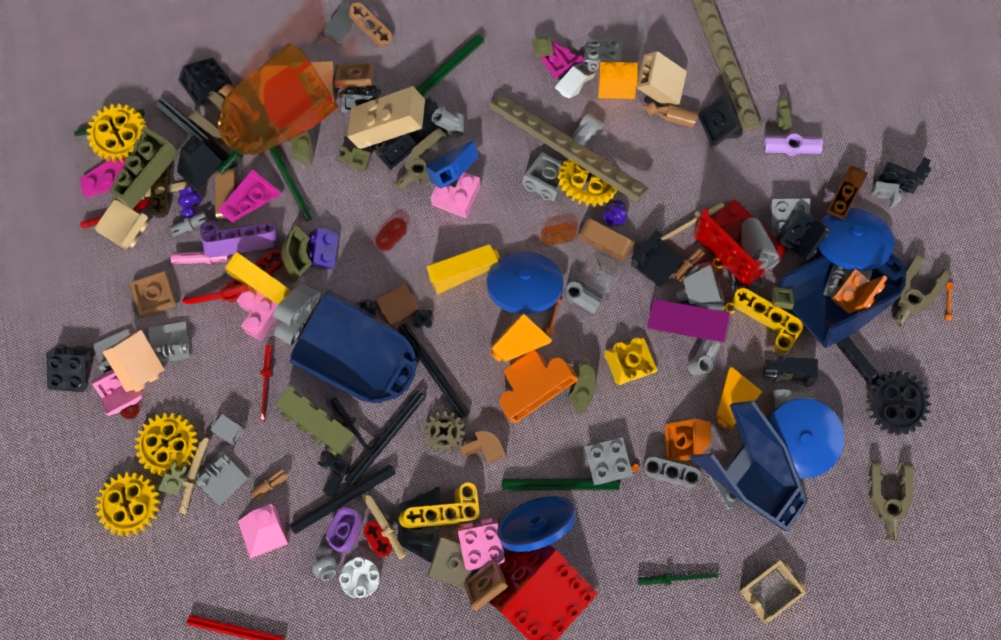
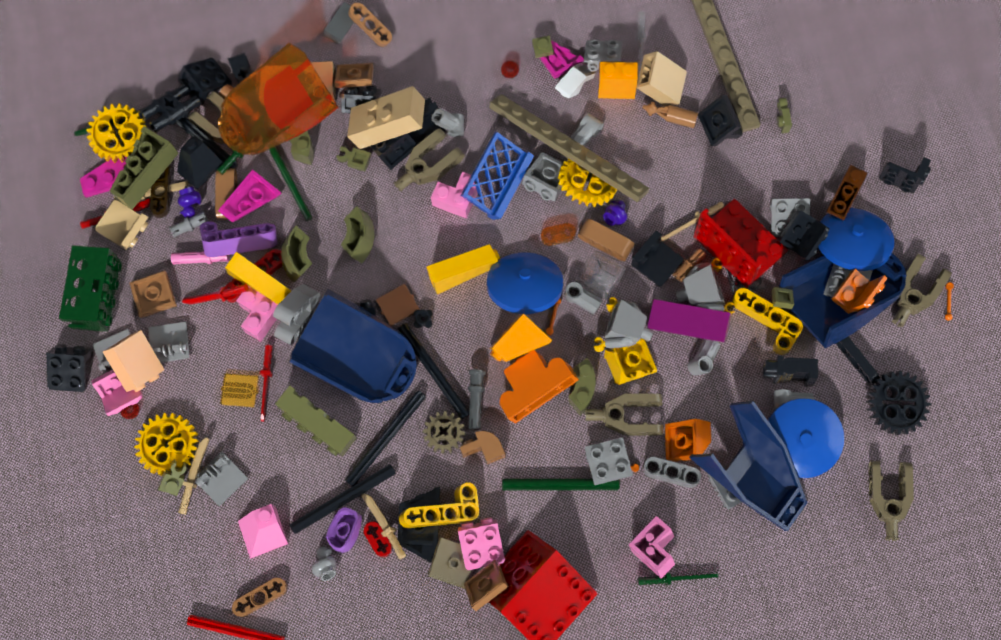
yellow gear [95,472,161,537] -> none
light grey brick [211,414,245,446] -> none
medium nougat axle [250,469,288,501] -> none
dark purple bracket [307,227,339,270] -> none
black bar [318,452,350,497] -> none
black sword [330,397,375,460] -> none
white dish [339,557,380,598] -> none
clear red plate [375,218,407,251] -> none
dark green axle [416,34,484,96] -> none
blue slope [425,141,479,189] -> none
blue dish [497,496,576,552] -> none
light orange slope [715,367,762,431] -> none
window [740,560,806,624] -> none
light grey cone [741,218,779,271] -> none
lavender piece [764,133,823,156] -> none
light grey bracket [872,182,902,208] -> none
none -> dark green piece [59,245,122,332]
none -> black pin [138,84,201,133]
none -> clear yellow piece [220,373,258,408]
none -> black piece [228,52,255,89]
none -> medium nougat beam [232,578,287,617]
none -> olive brick [340,206,375,263]
none -> blue fence [461,132,534,220]
none -> dark grey pin [468,370,486,430]
none -> clear red plate [501,60,519,78]
none -> dark tan piece [585,394,663,436]
none -> light grey torso [593,297,653,352]
none -> bright pink brick [629,516,675,578]

